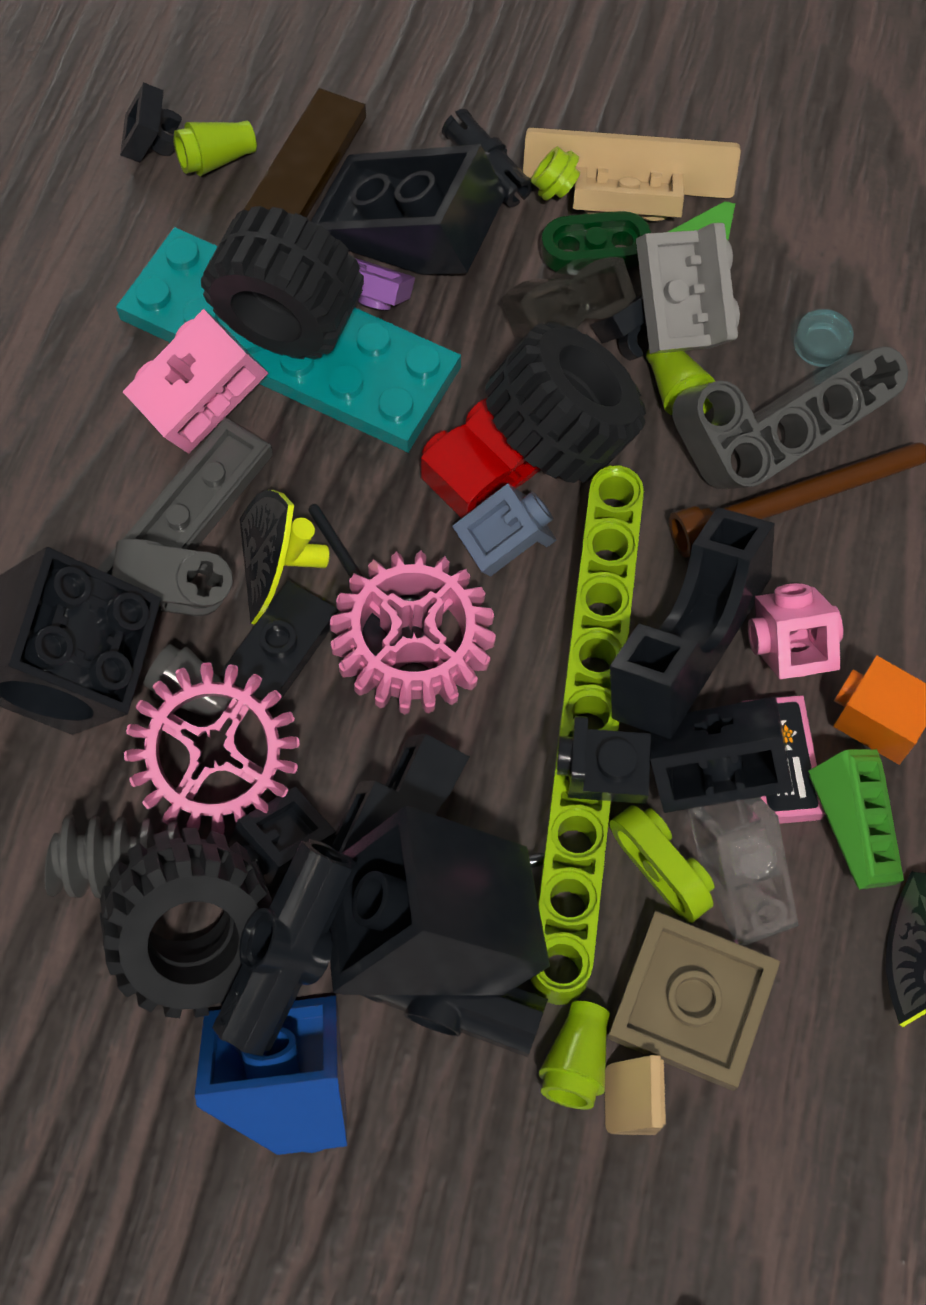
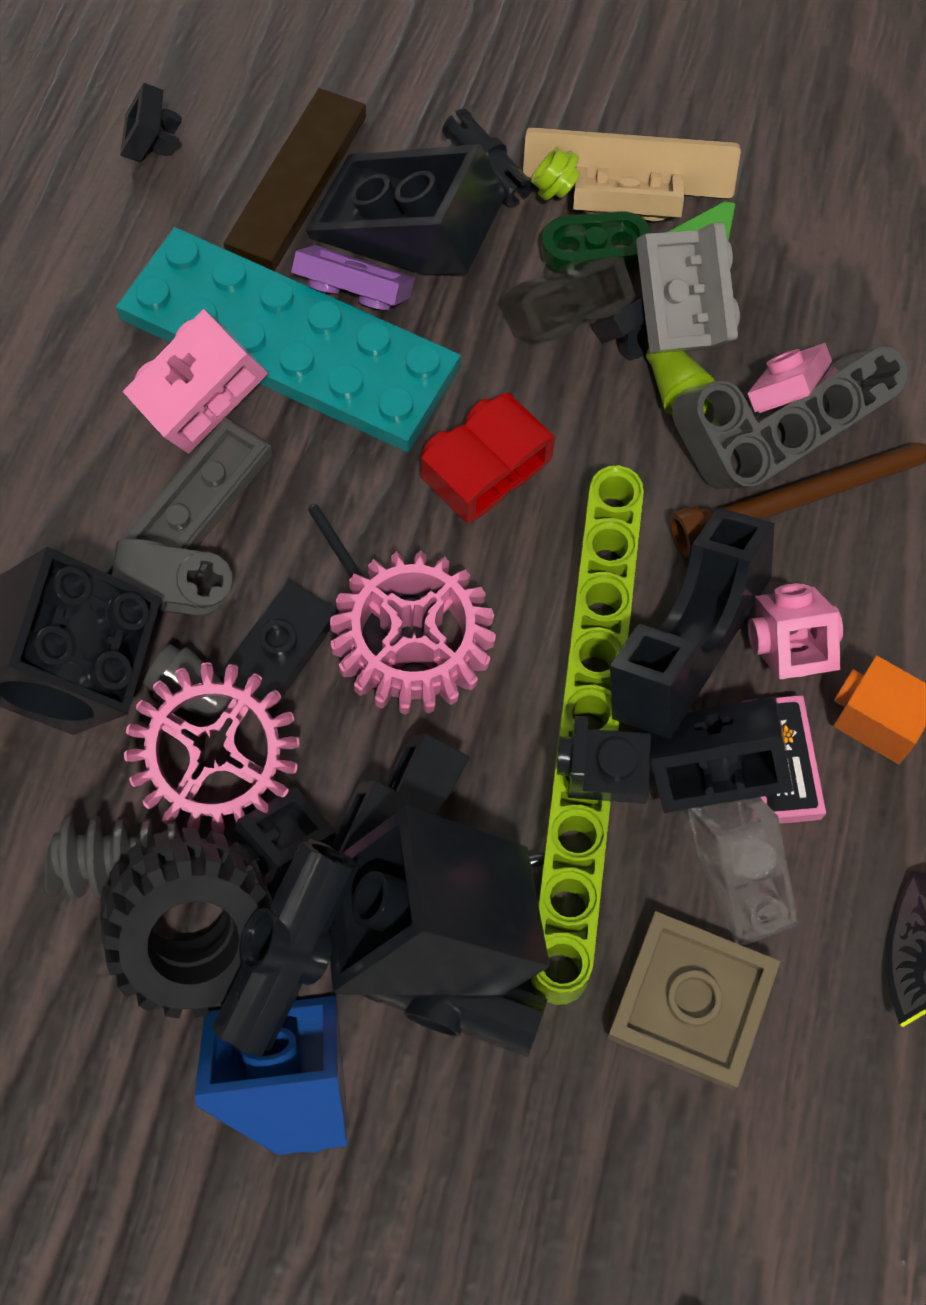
lime cone [173,120,257,176] -> none
black tyre [201,206,364,359] -> none
shield [240,490,329,624] -> none
sand blue bracket [452,483,557,577] -> none
black tyre [485,322,646,483] -> none
lime cone [539,1001,610,1110] -> none
tan slope [605,1055,666,1135] -> none
lime plate [609,805,715,923] -> none
clear light blue tile [794,309,854,367] -> none
bright green slope [808,749,904,890] -> none
none -> bright pink plate [747,343,832,413]

